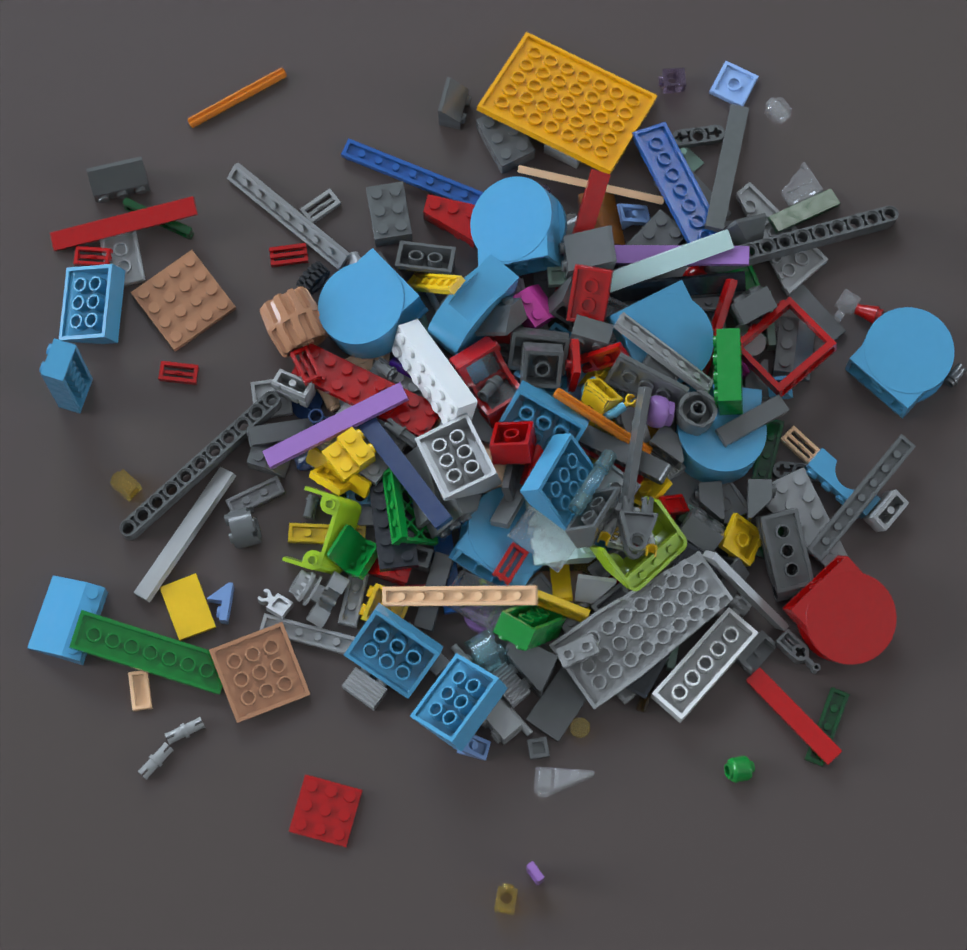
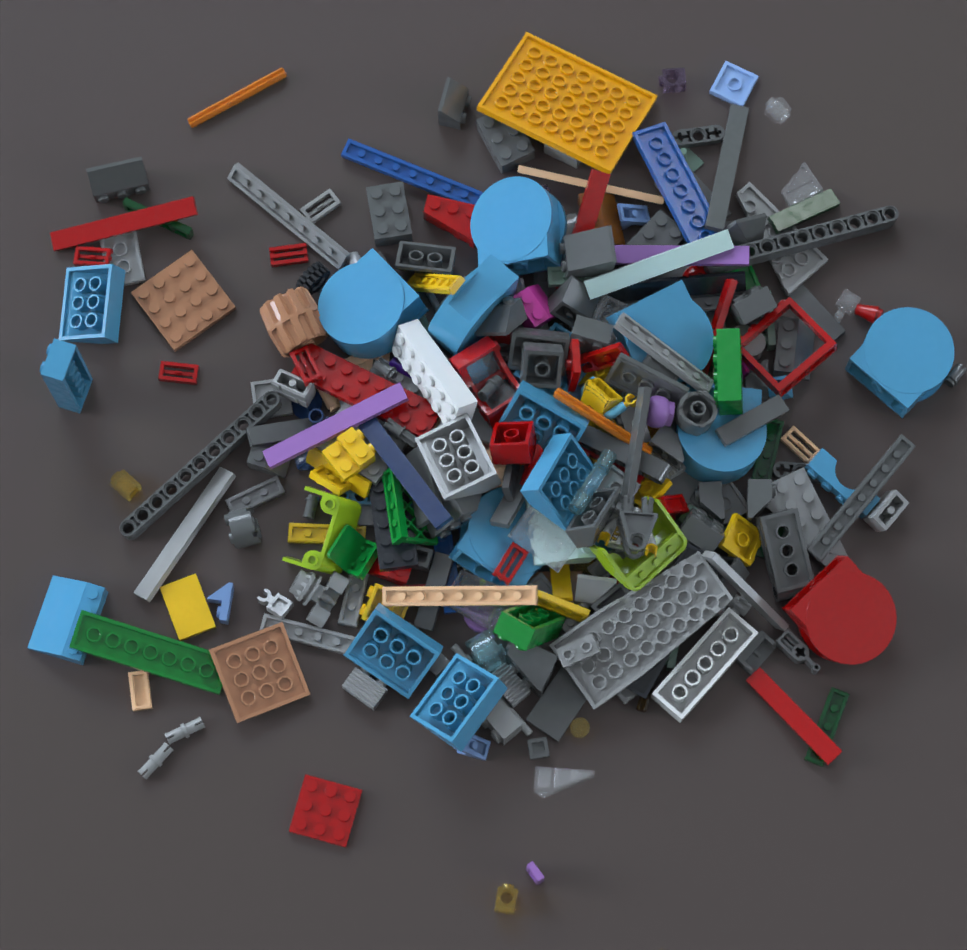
red tile [566,263,614,322] -> none
green head [724,756,755,783] -> none

